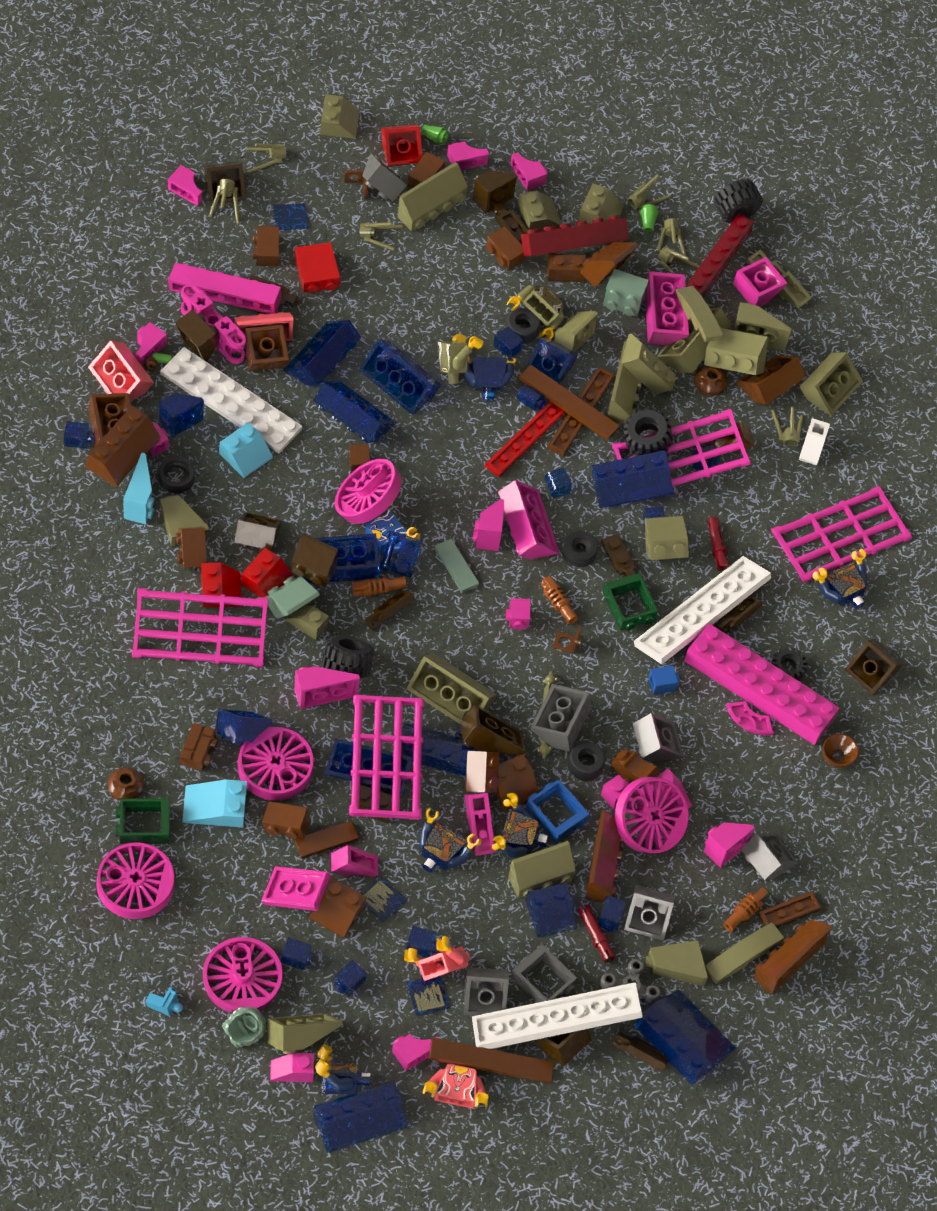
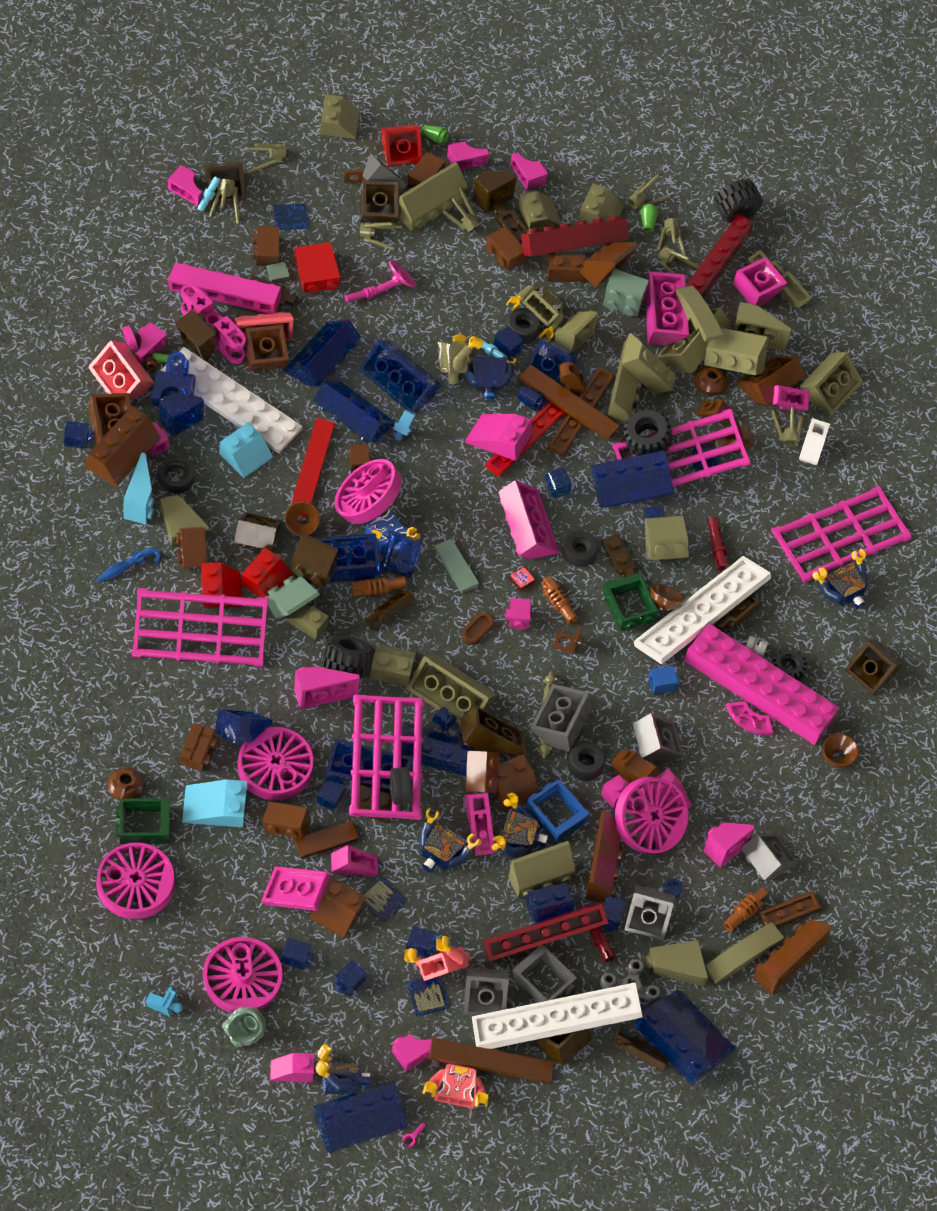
olive slope [267,1013,342,1054] -> none
dark pink slope [473,499,505,551] -> none
none -> blue piece [97,547,161,582]
none -> dark pink tile [122,325,138,352]
none -> clear blue piece [151,351,196,410]
none -> medium azure bar [198,176,221,212]
none -> sand green tile [267,262,290,283]
none -> reddish brown piece [285,501,320,536]
none -> red tile [290,418,335,518]
none -> clear blue brick [316,776,346,812]
none -> dark pink dish [345,260,417,303]
none -> dark brown slope [359,180,399,223]
none -> olive slope [370,644,416,686]
none -> black tyre [390,767,411,805]
none -> dark azure piece [394,409,416,441]
none -> dark pink hand [402,1123,426,1148]
none -> clear blue wheel [432,707,457,732]
none -> olive plant [443,187,479,232]
none -> reddish brown tile [461,613,494,645]
none -> dark pink slope [465,414,532,461]
none -> medium azure bar [481,339,507,362]
none -> dark red brick [482,903,608,961]
none -> tile [509,566,536,592]
none -> reddish brown leg [559,362,586,394]
none -> reddish brown piece [650,584,684,611]
none -> clear blue tile [662,878,683,898]
none -> reddish brown bracket [697,400,730,427]
none -> light grey wheel [746,636,768,658]
none -> dark pink arch [773,385,810,412]

